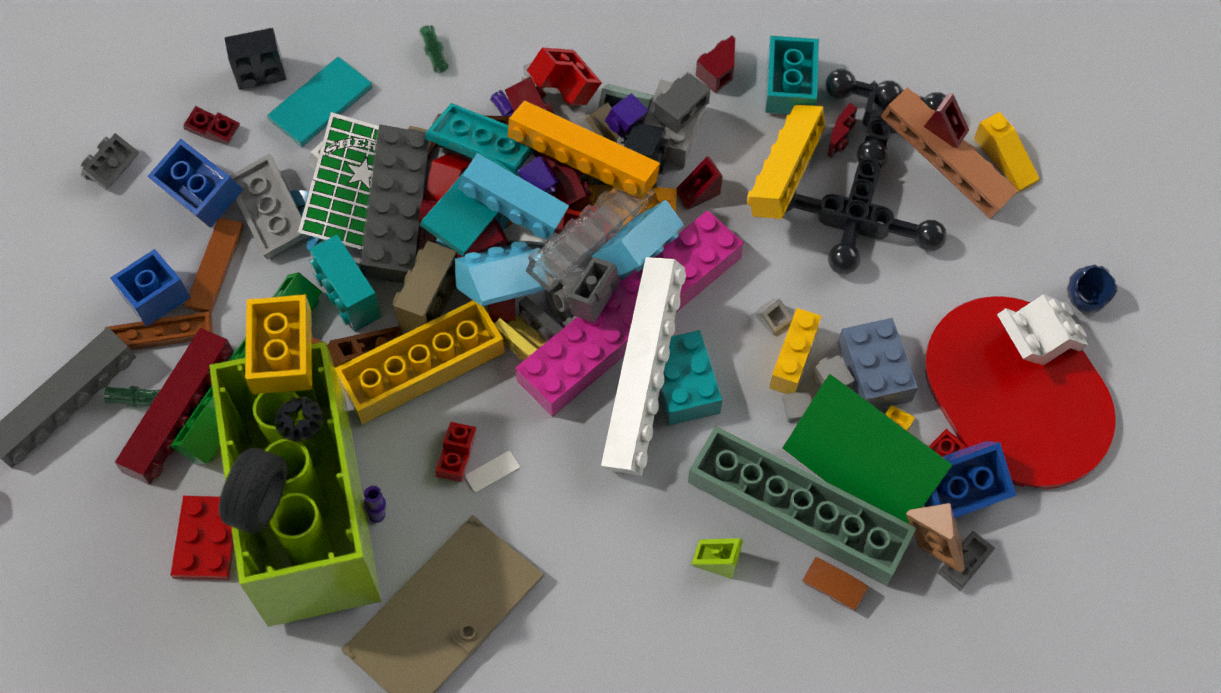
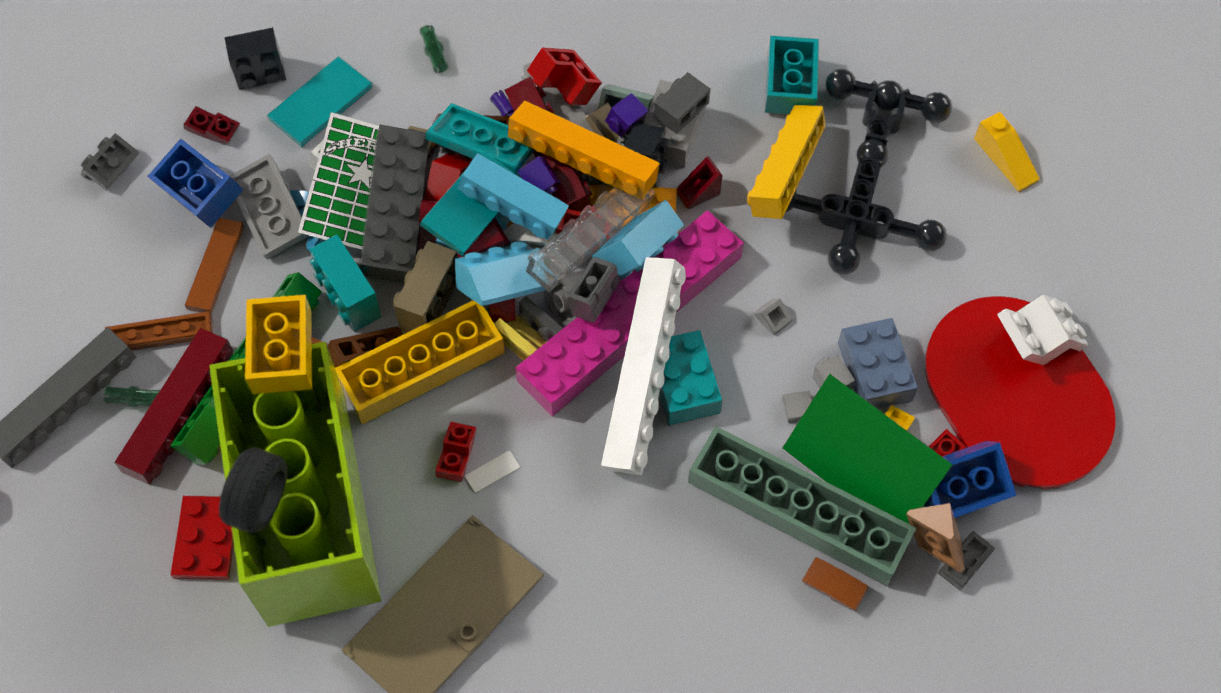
blue brick [110,249,191,327] -> none
black gear [274,396,323,442] -> none
dark purple pin [363,486,386,523] -> none
lime slope [691,538,743,579] -> none
dark red slope [696,35,735,93] -> none
yellow brick [769,308,822,394] -> none
dark red slope [827,103,857,158] -> none
nougat brick [881,87,1018,219] -> none
dark red slope [924,93,969,148] -> none
dark blue hair [1067,264,1117,314] -> none

